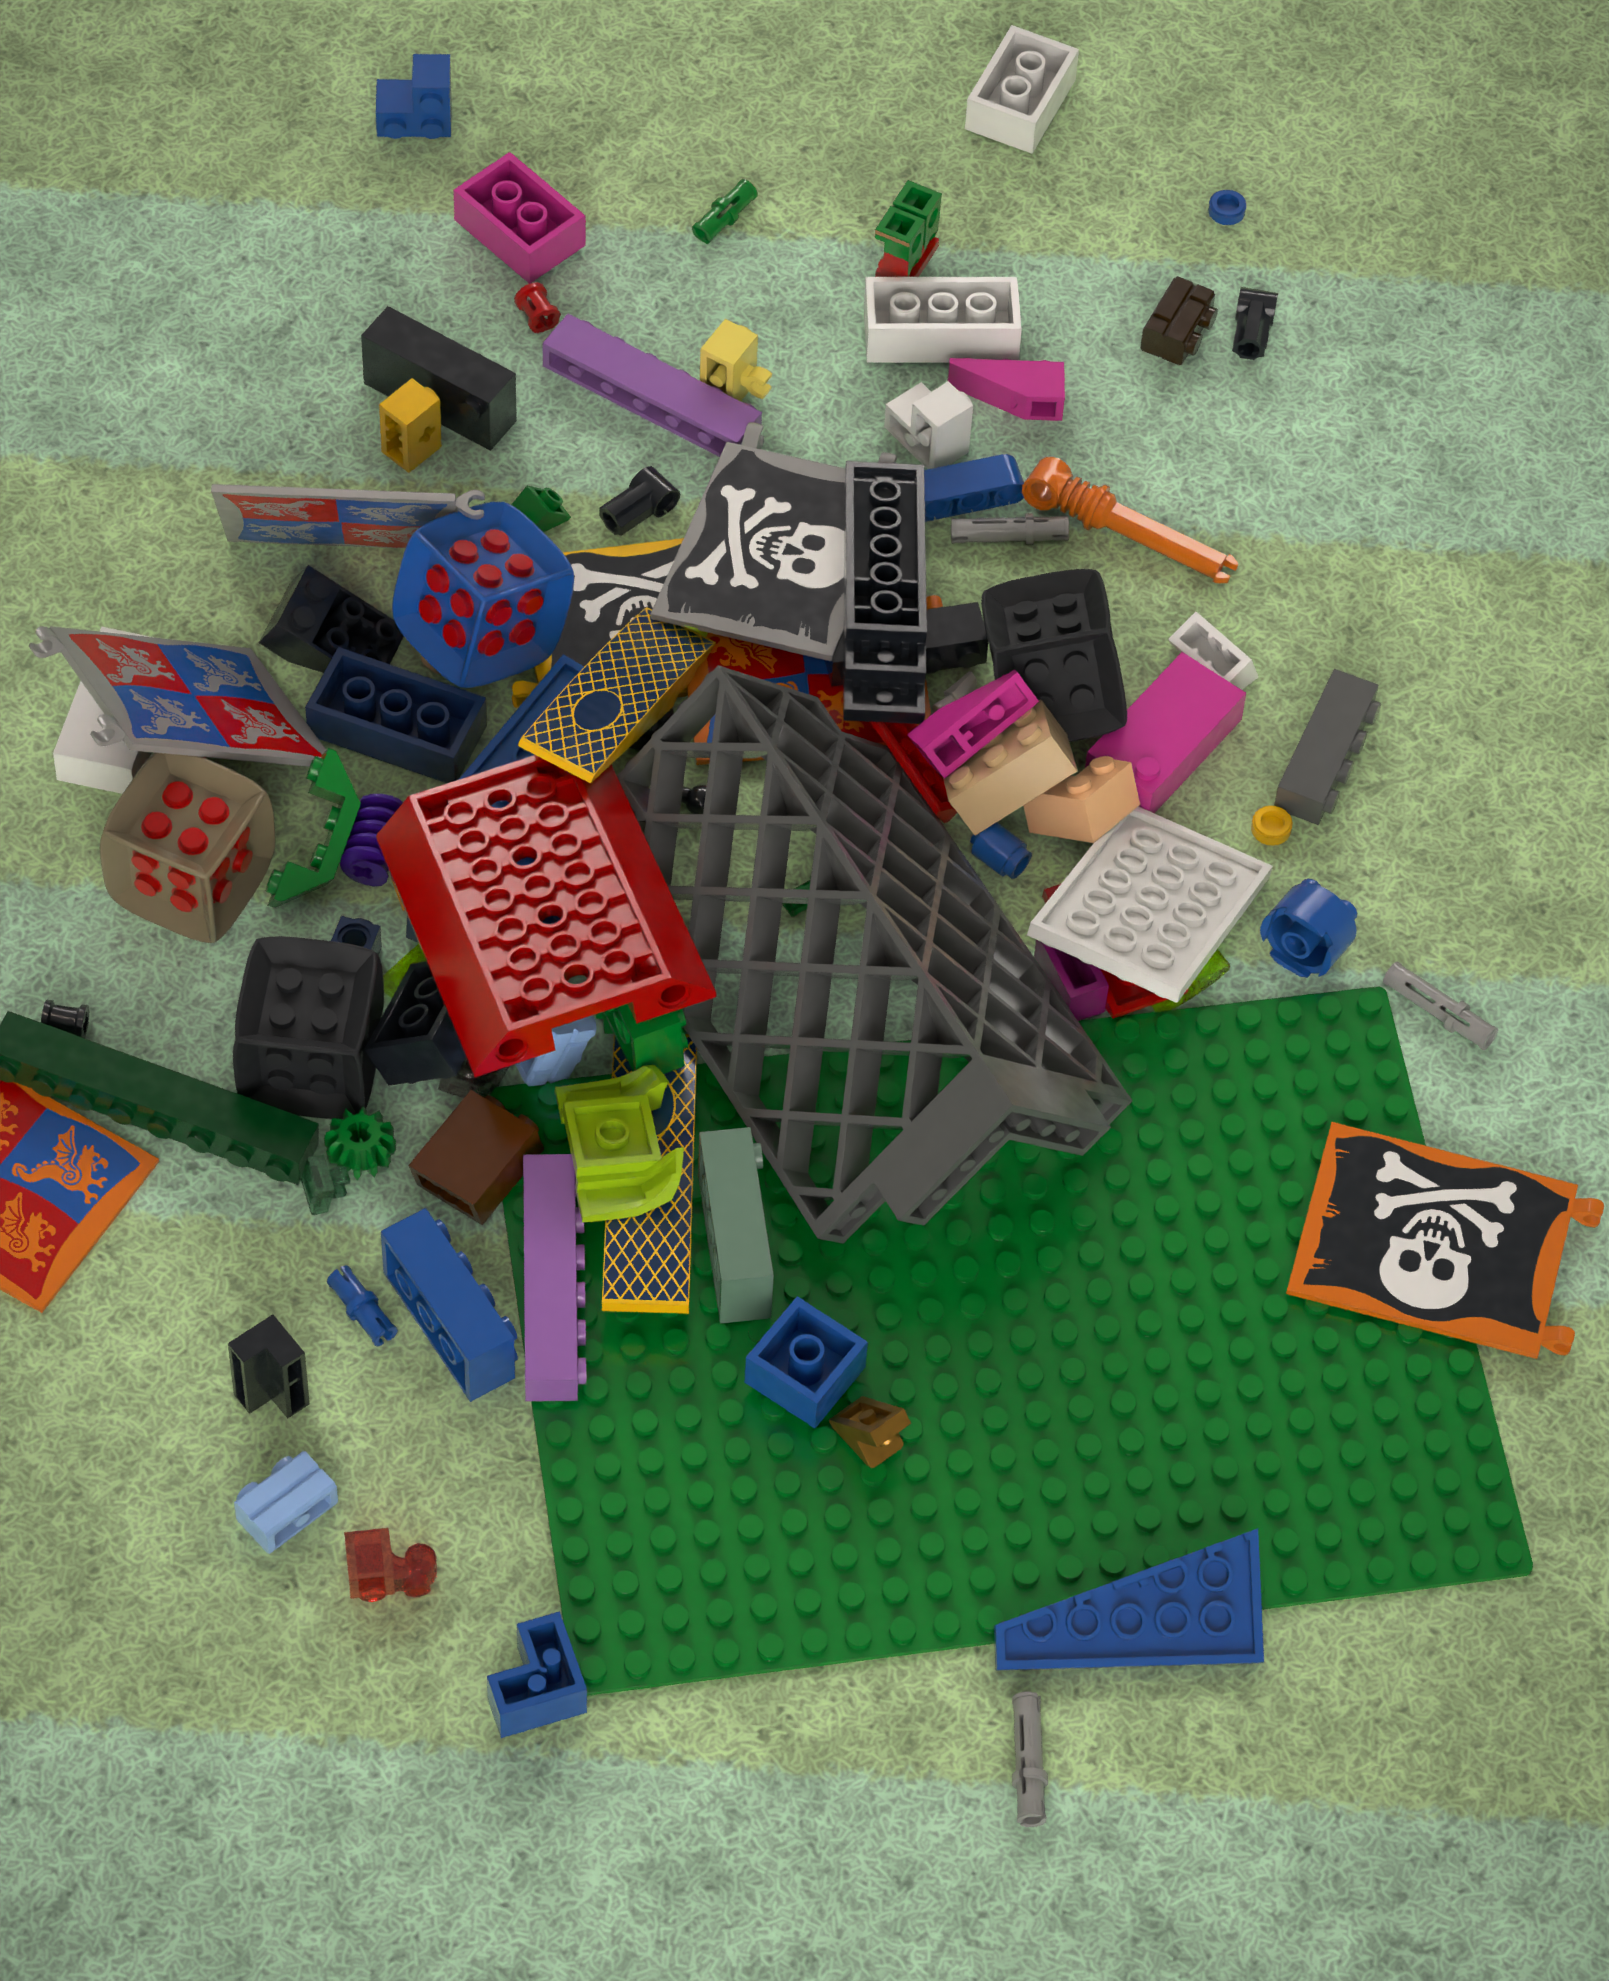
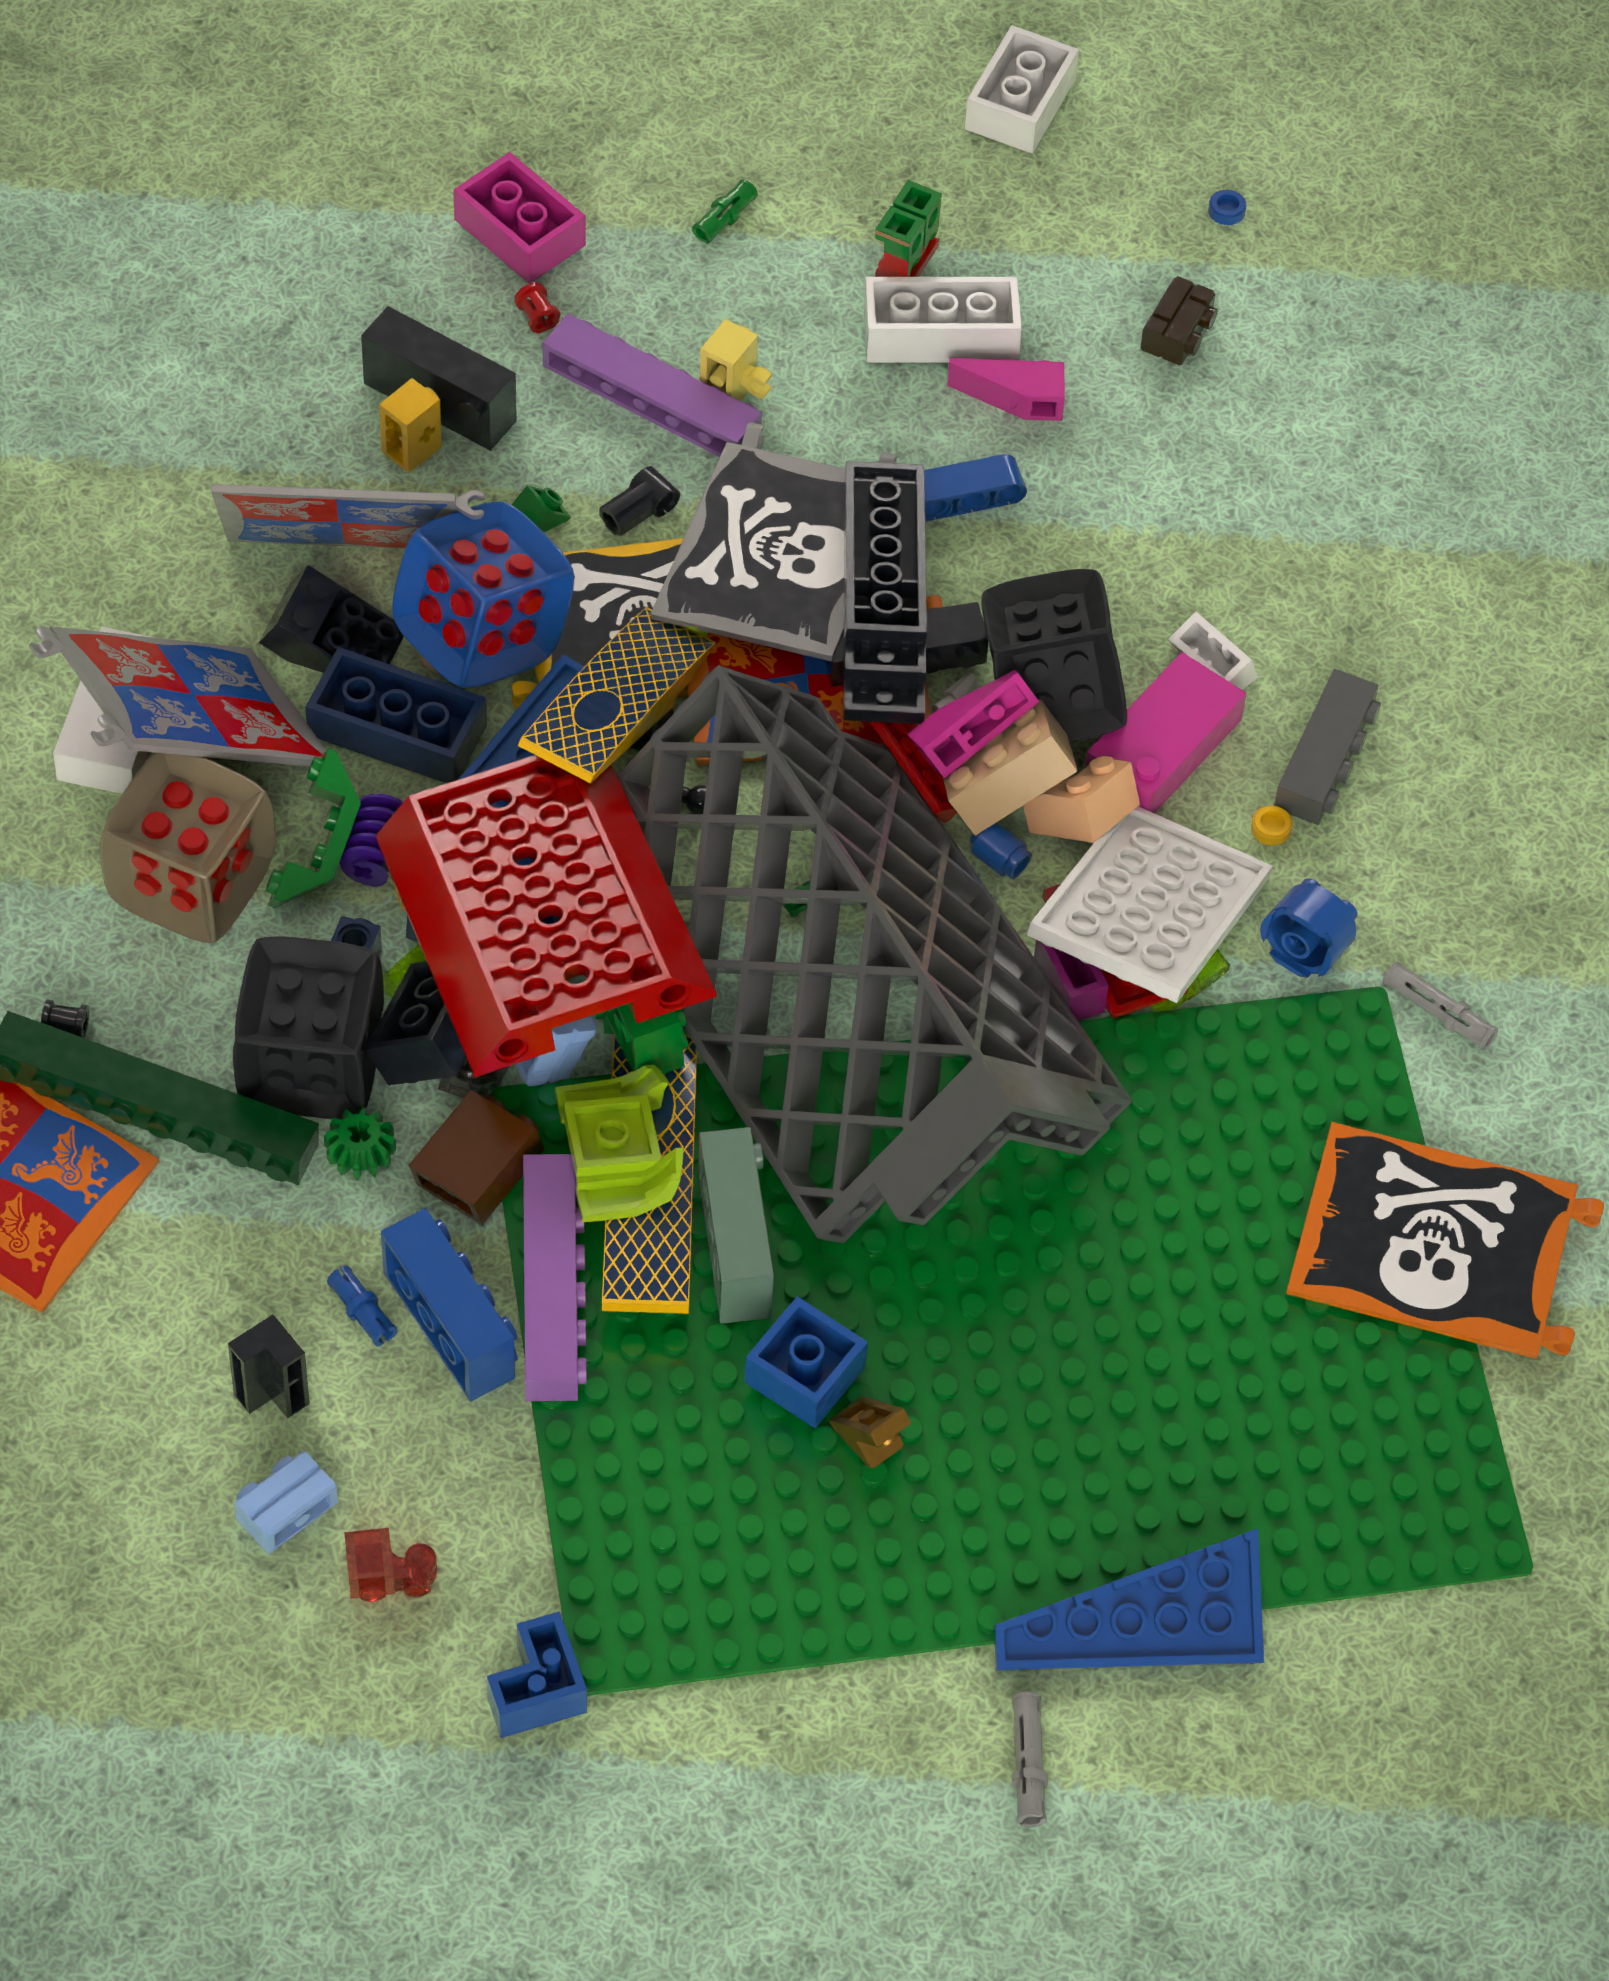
clear green tile [301,1155,350,1215] -> none
blue brick [376,54,452,139] -> none
white brick [884,381,973,469] -> none
light grey pin [951,513,1069,545] -> none
orange piece [1022,457,1239,583] -> none
black piece [1232,287,1278,360] -> none

